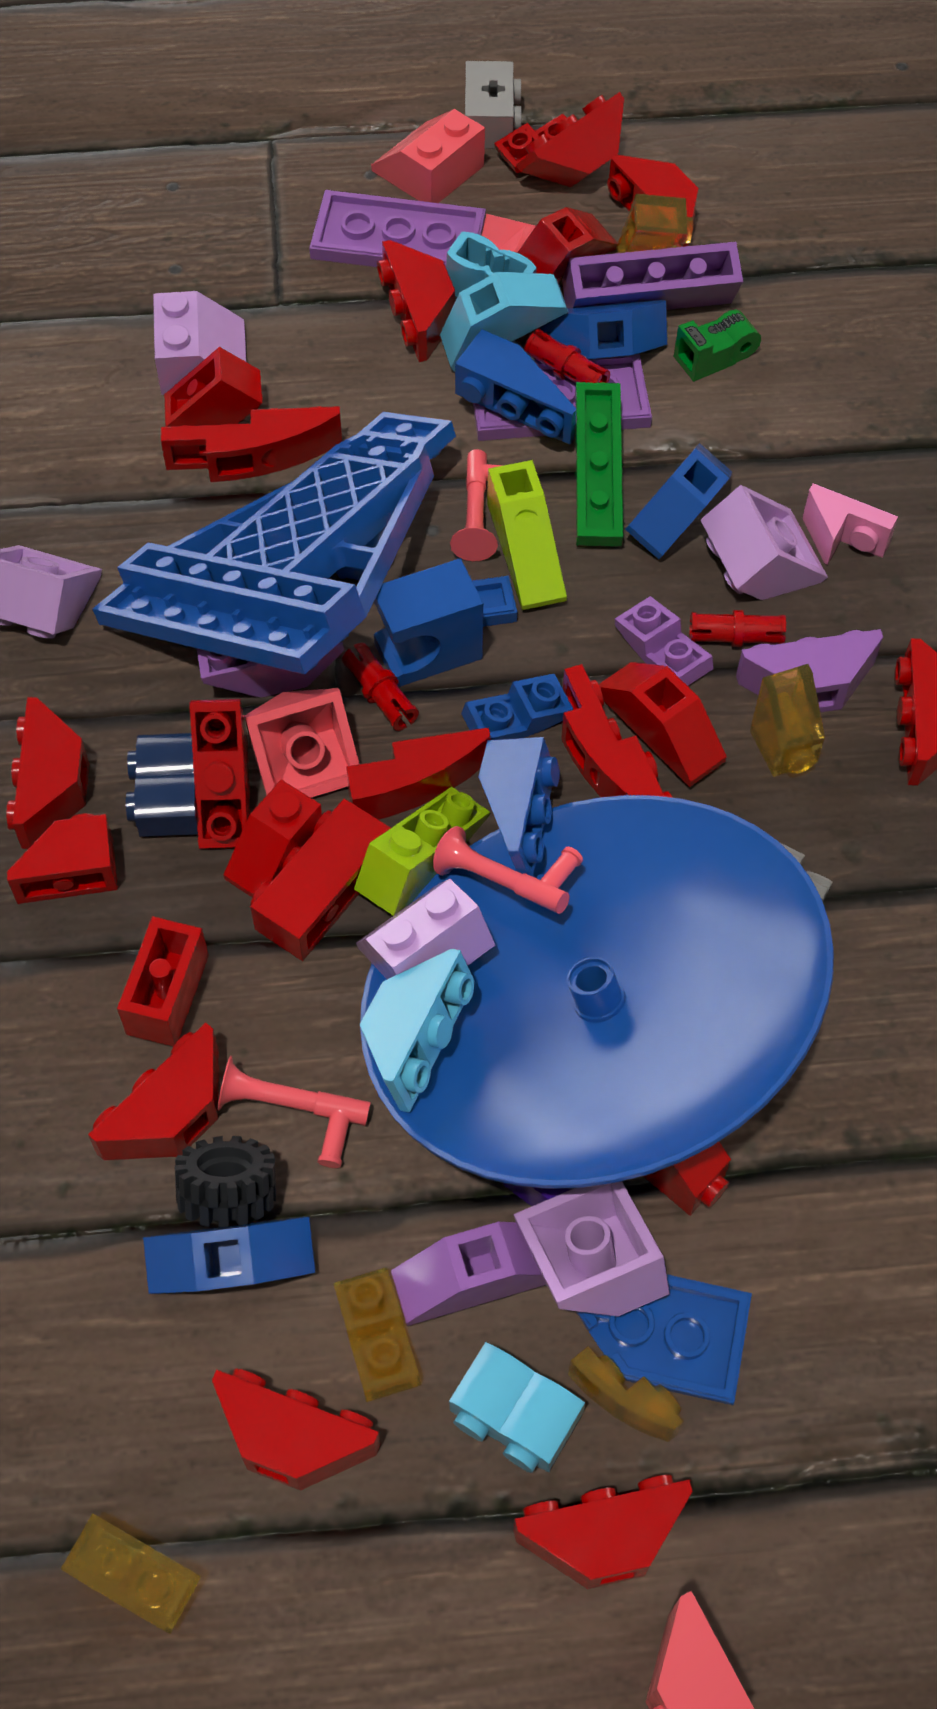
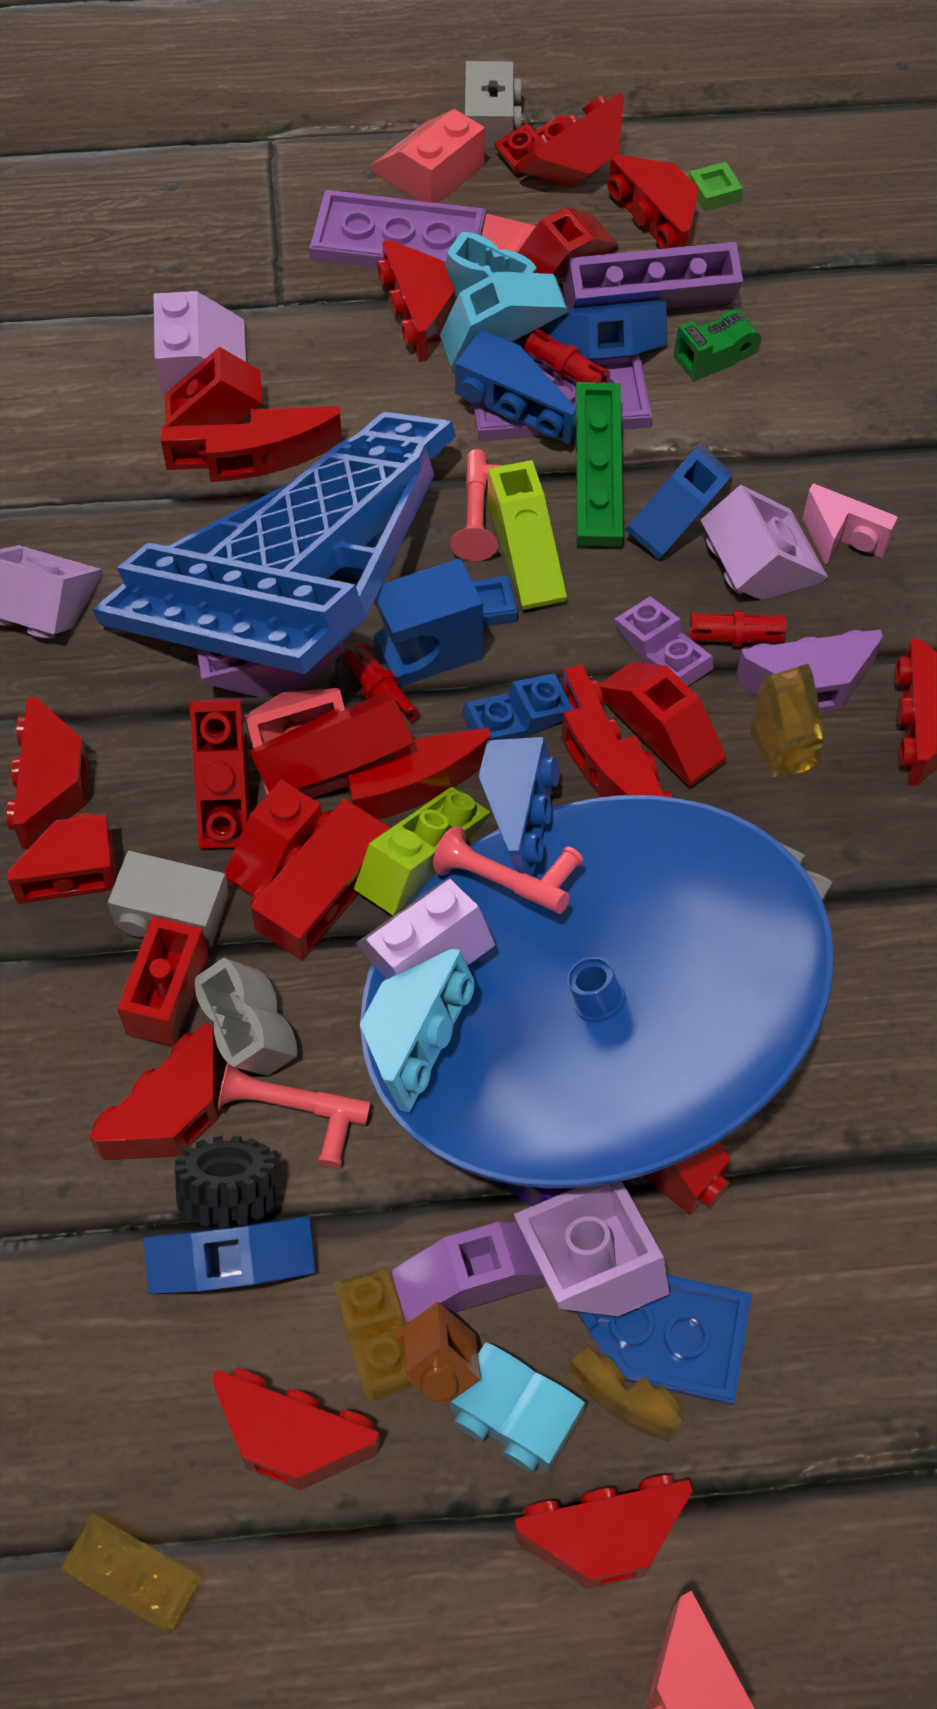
dark blue brick [126,733,198,837] -> none
clear yellow slope [617,194,693,253] -> none
none -> light grey brick [107,851,230,949]
none -> light grey brick [195,958,297,1076]
none -> red slope [249,690,414,792]
none -> dark orange brick [395,1301,480,1405]
none -> bright green tile [689,162,743,211]

